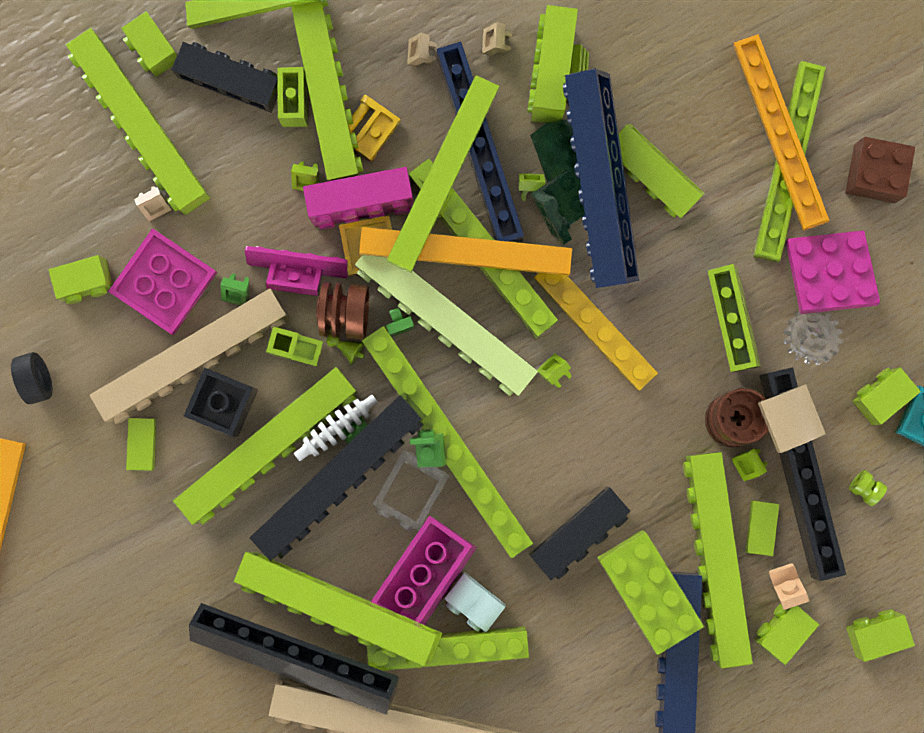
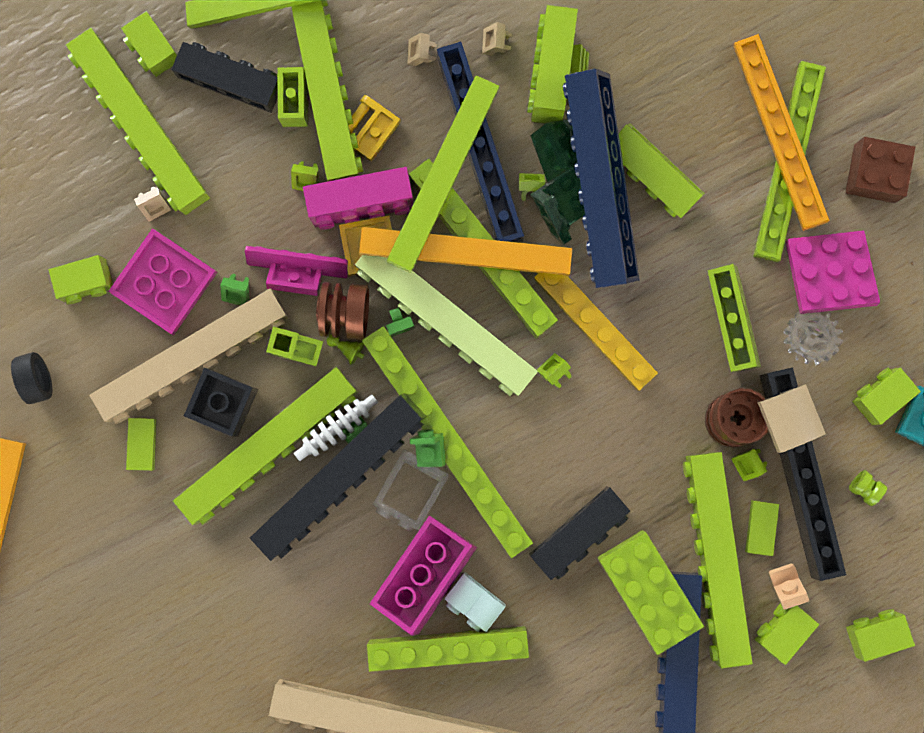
black brick [189,603,399,715] -> none
lime brick [234,552,442,668] -> none

